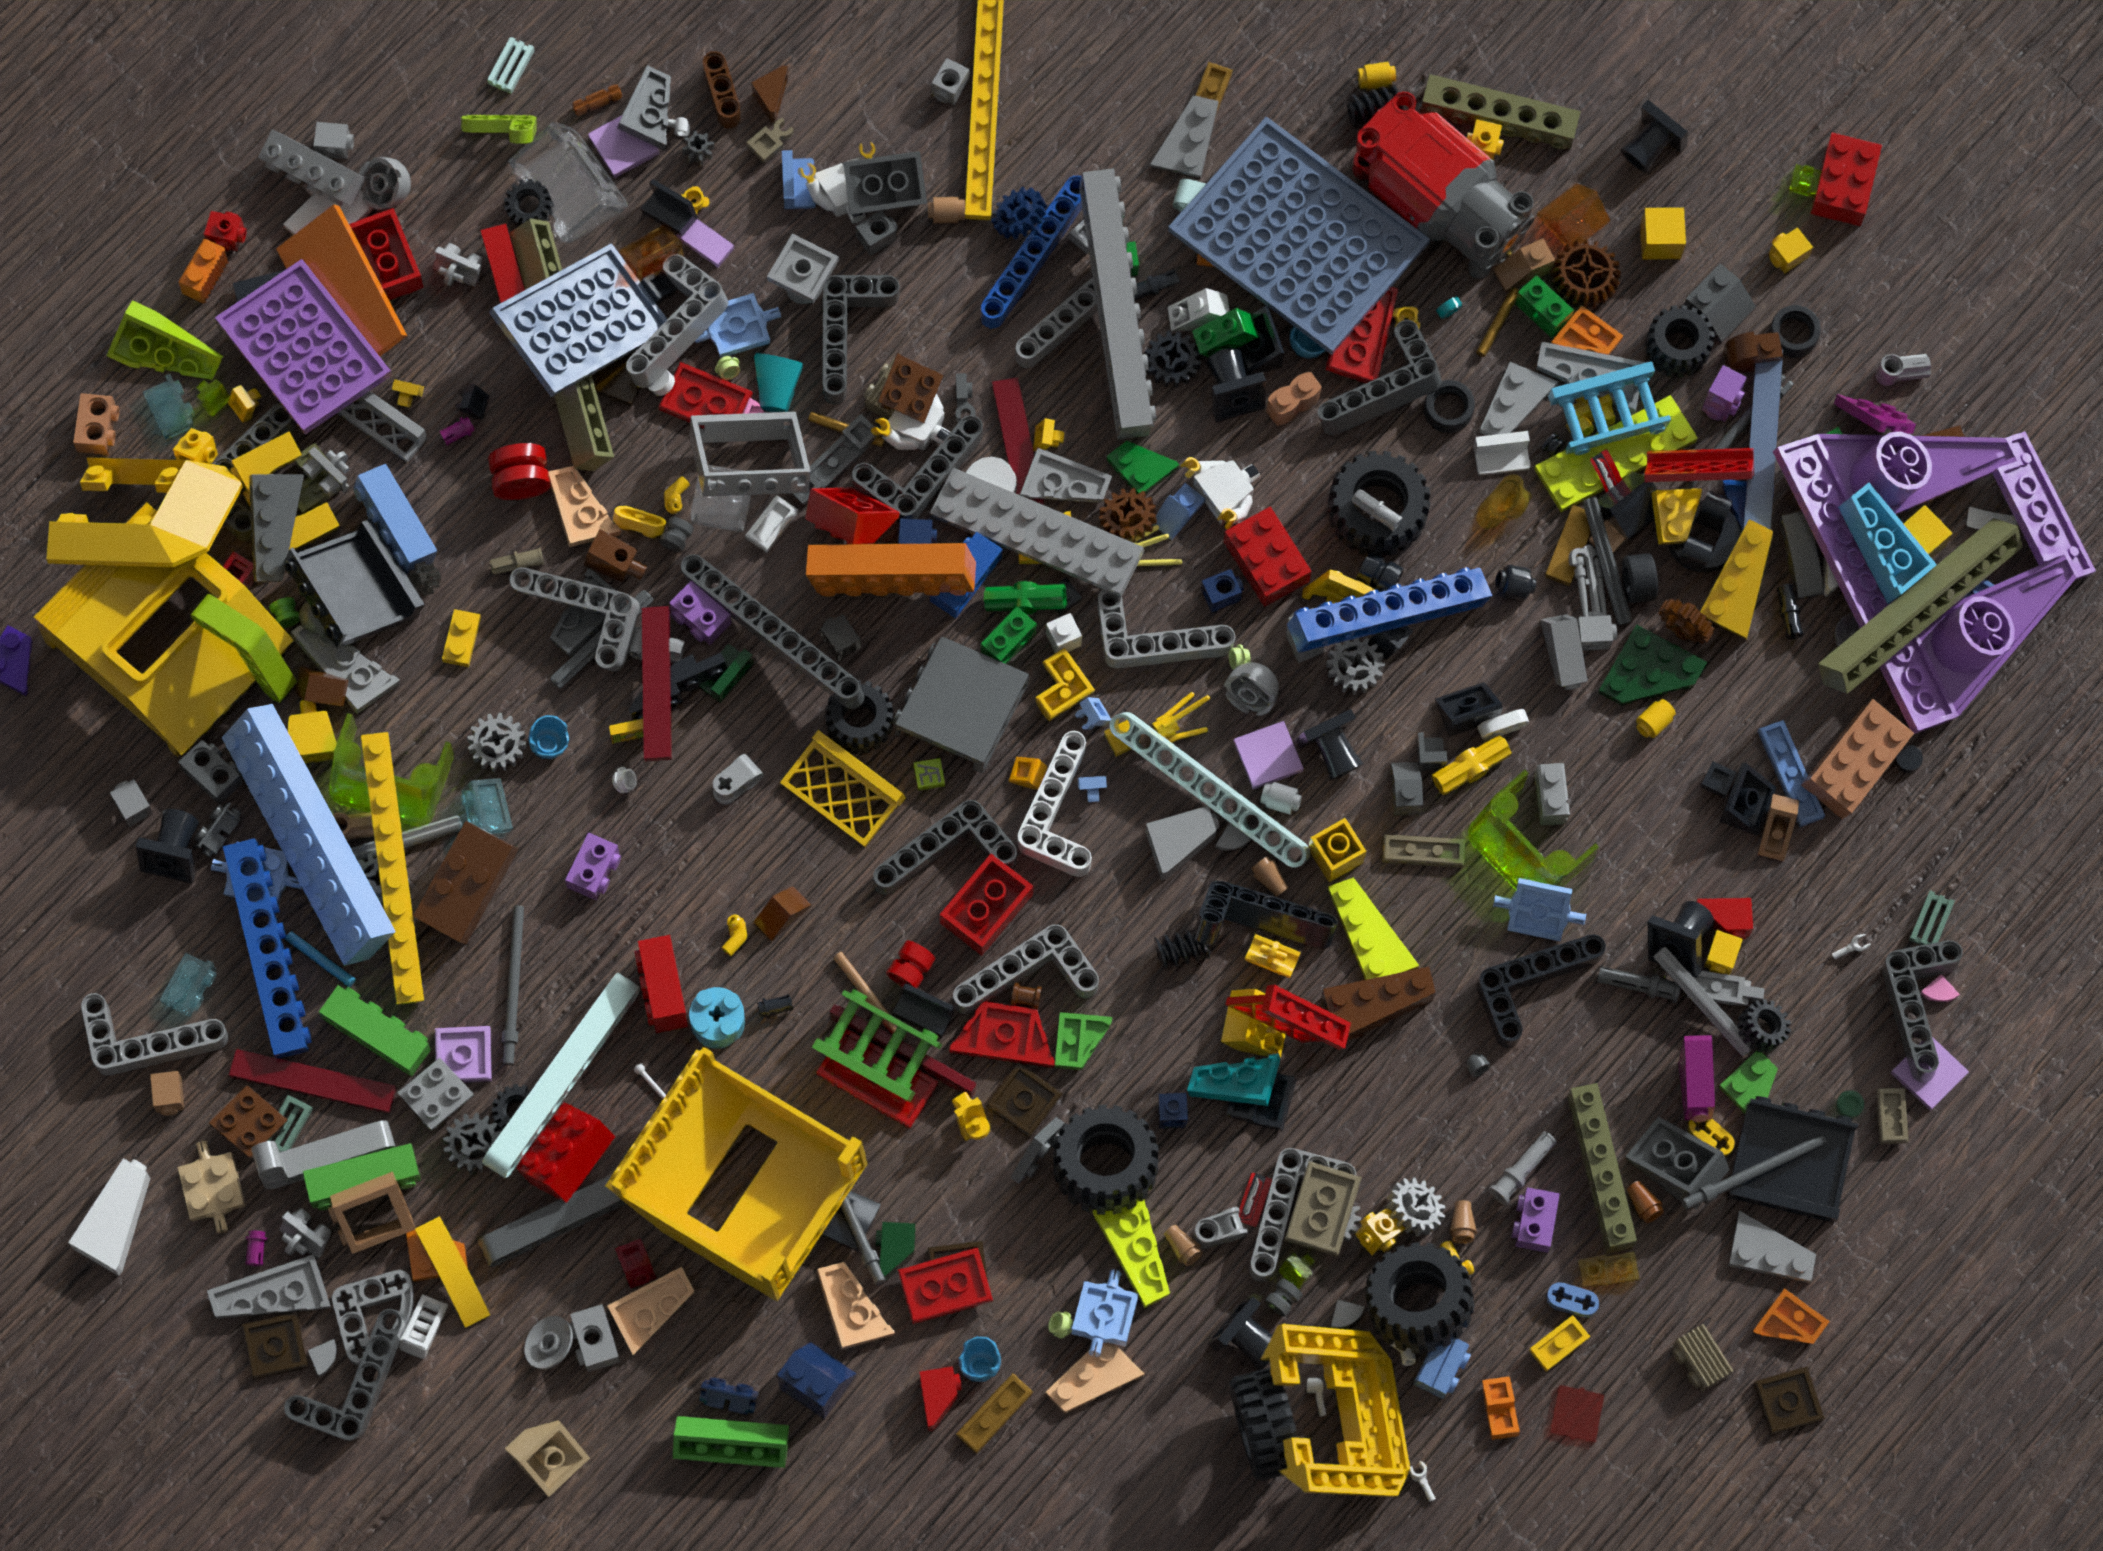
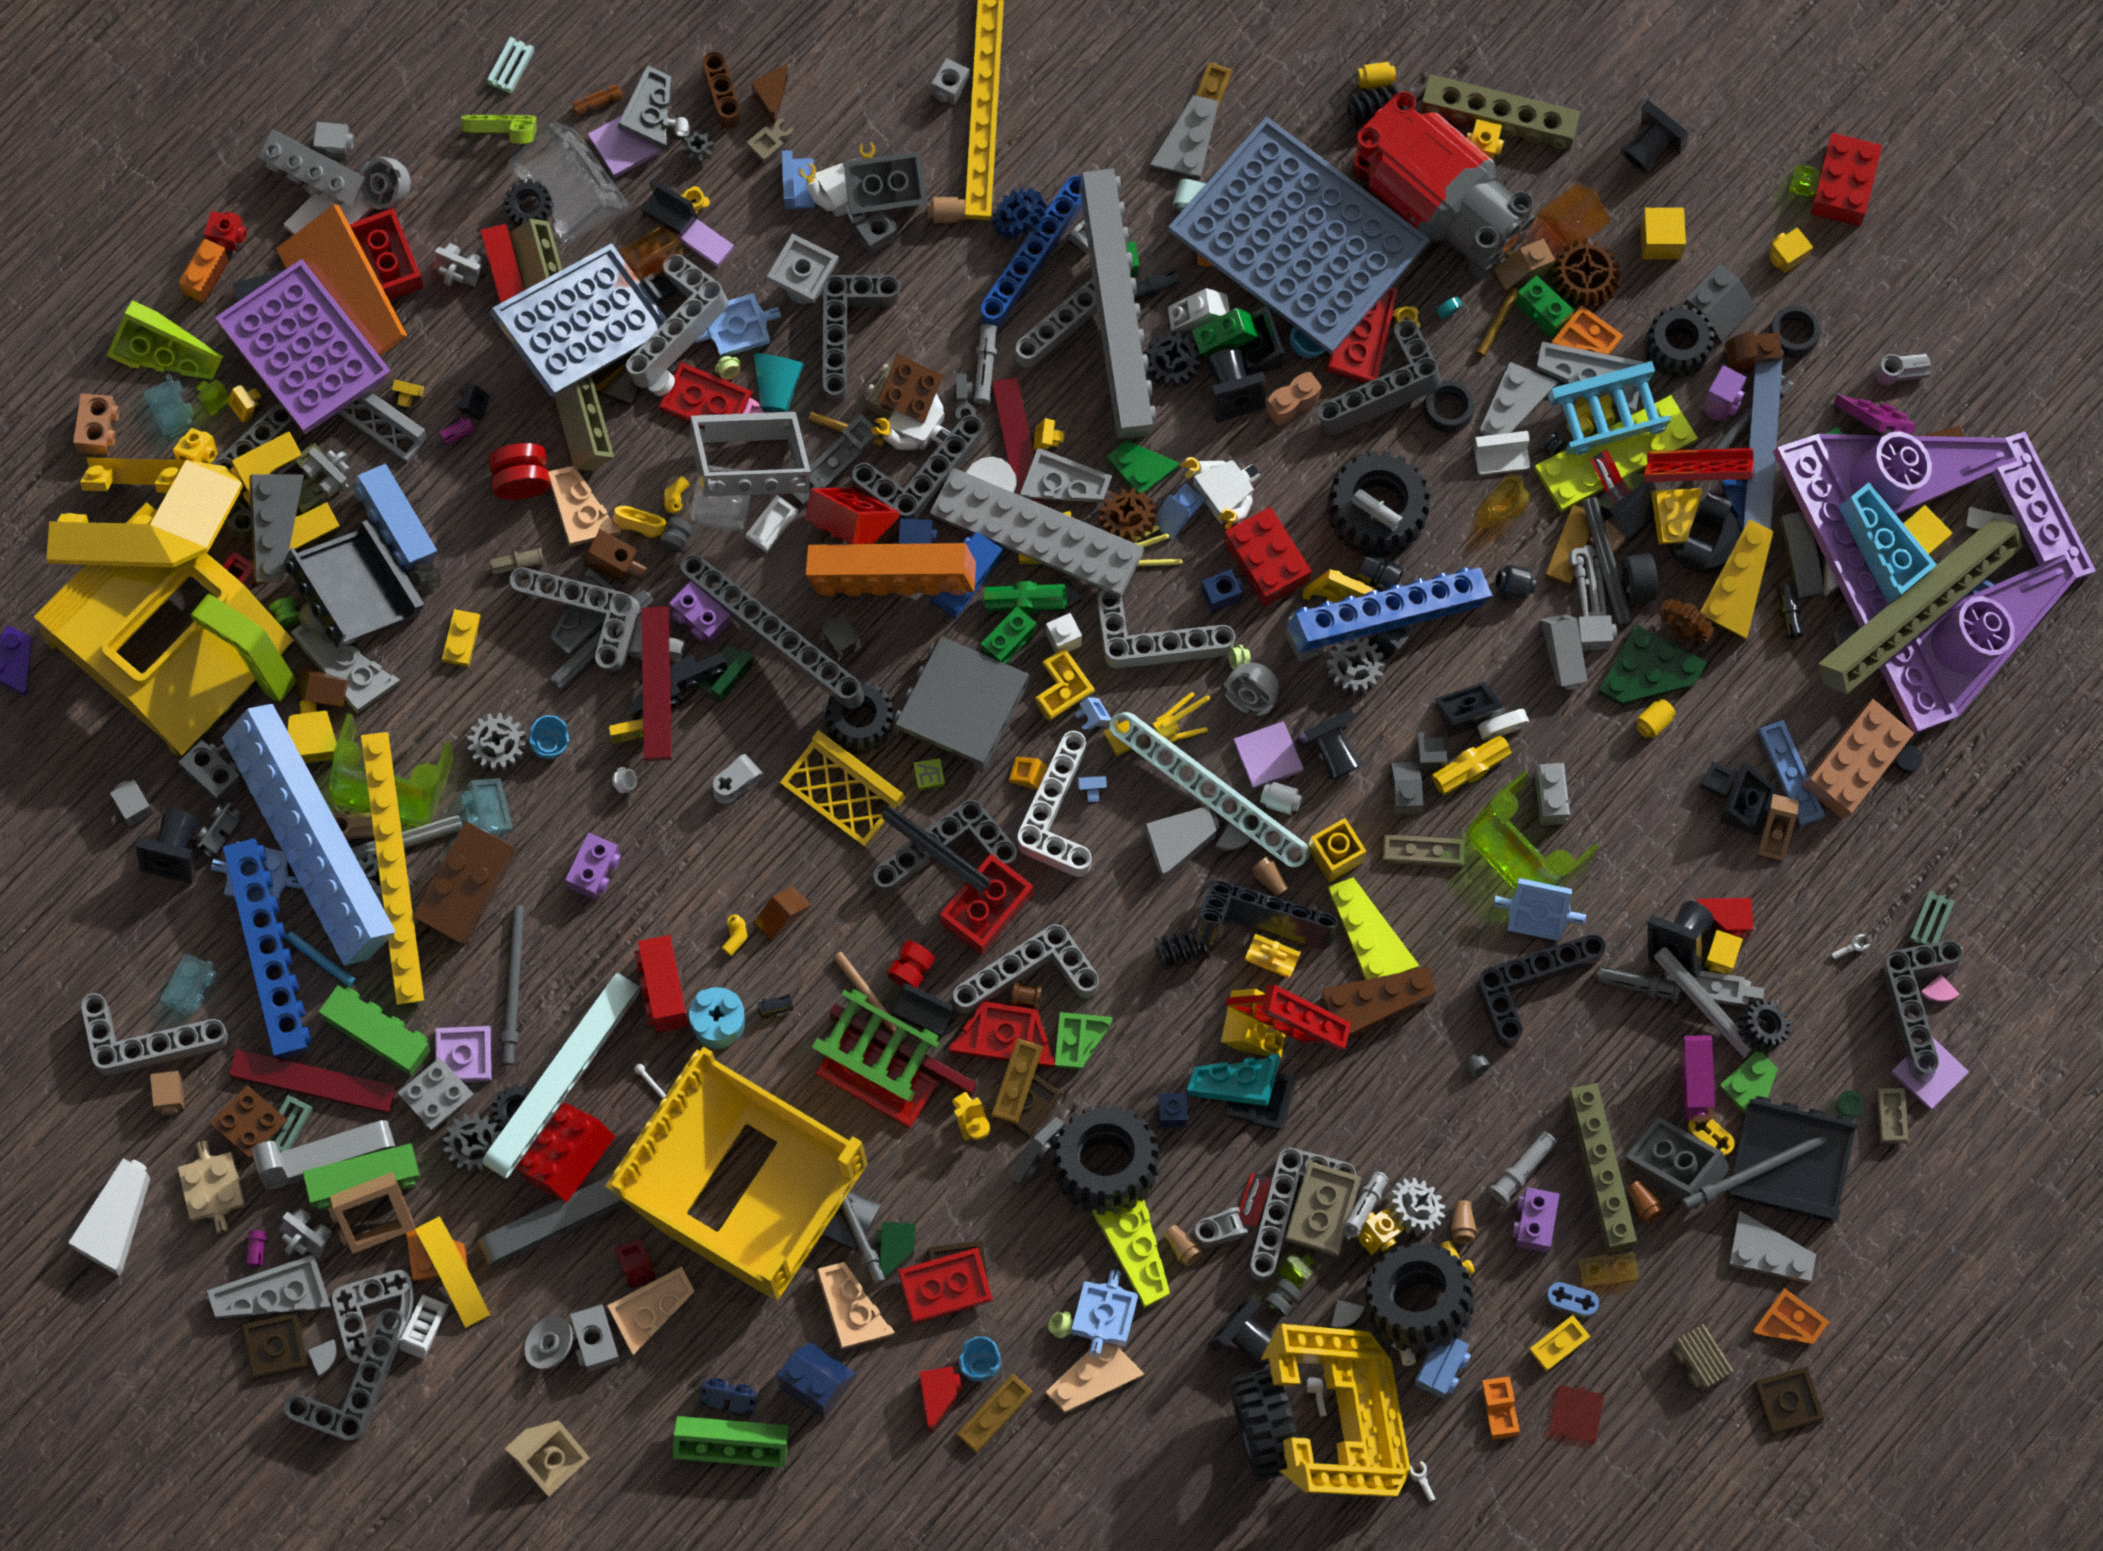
none -> black axle [882,806,991,893]
none -> light grey pin [973,324,997,404]
none -> pearl gold tile [991,1038,1043,1125]
none -> light grey pin [1343,1172,1388,1237]

